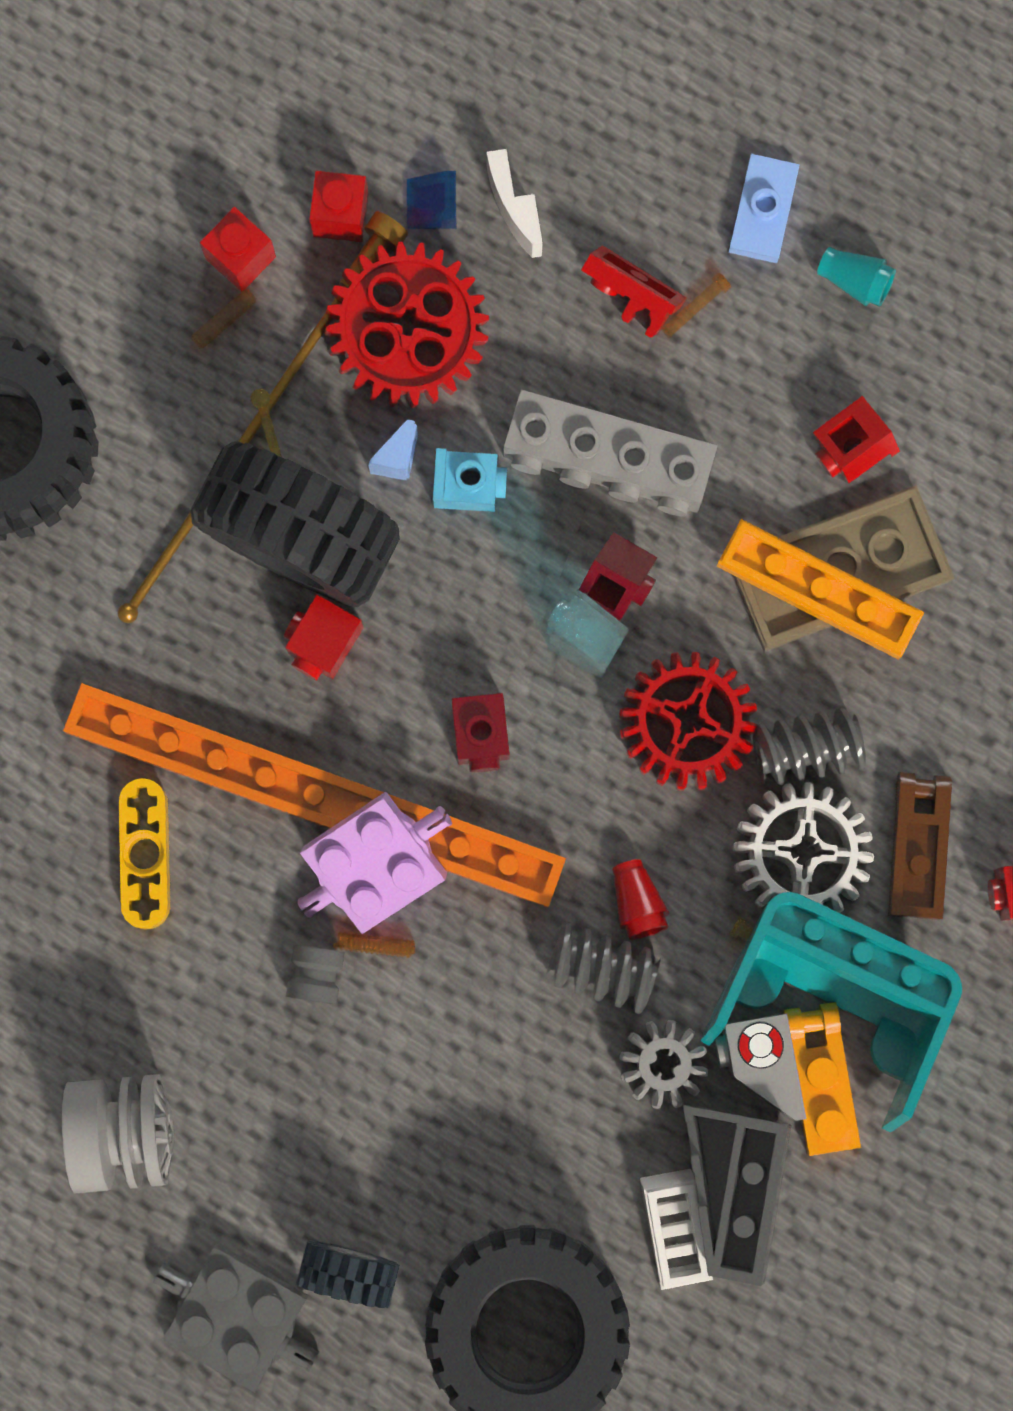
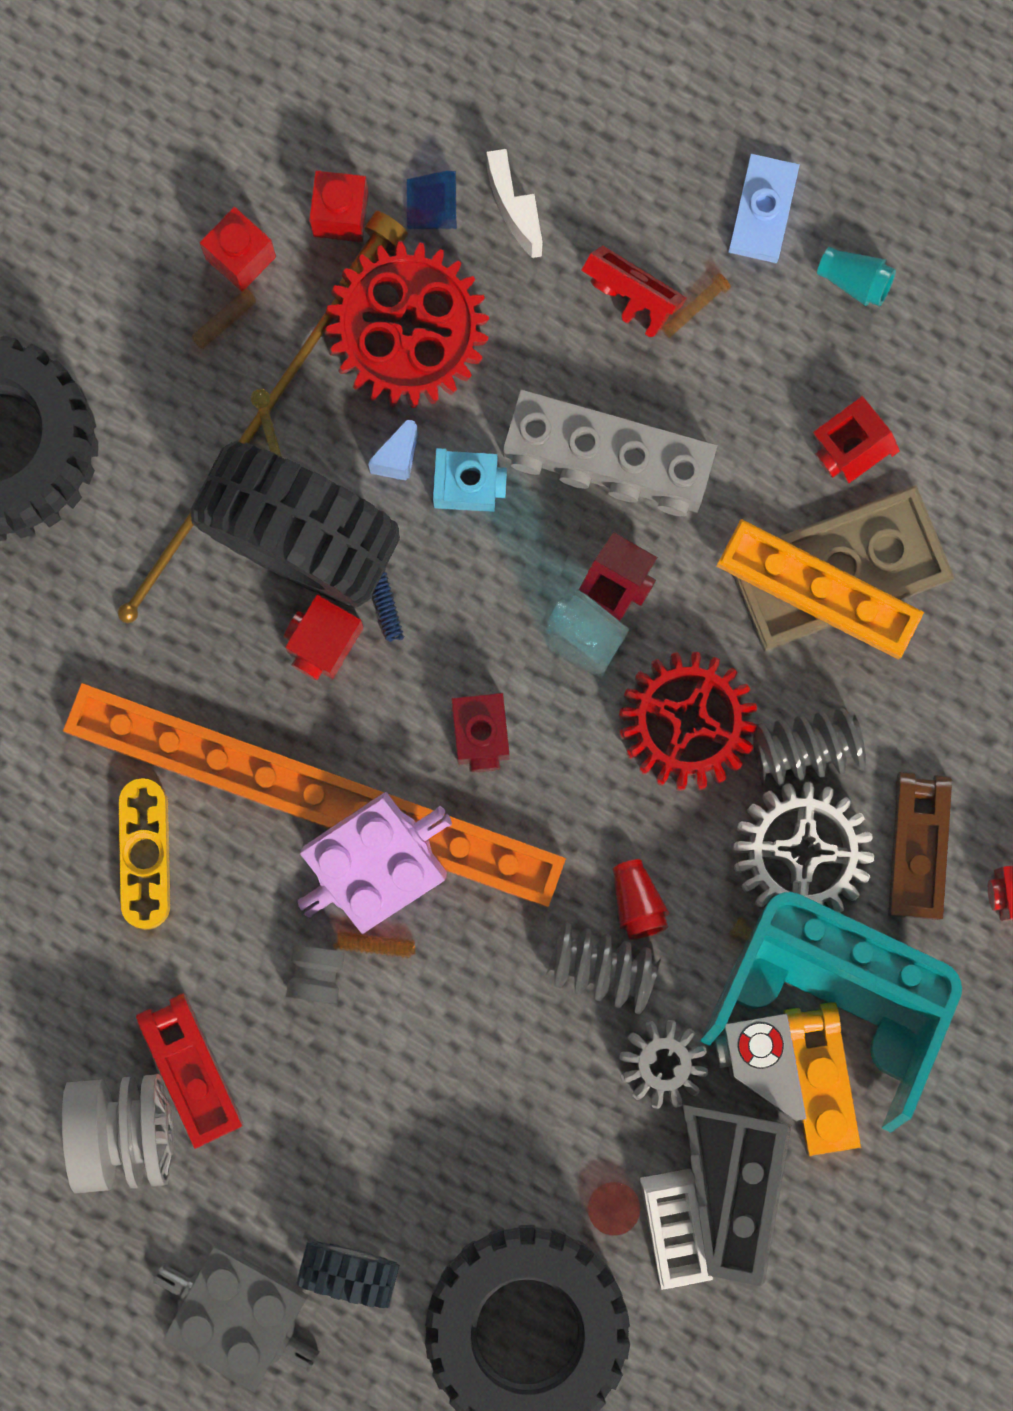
none -> red plate [136,993,245,1149]
none -> dark blue piece [373,568,405,642]
none -> clear red tile [587,1181,640,1236]

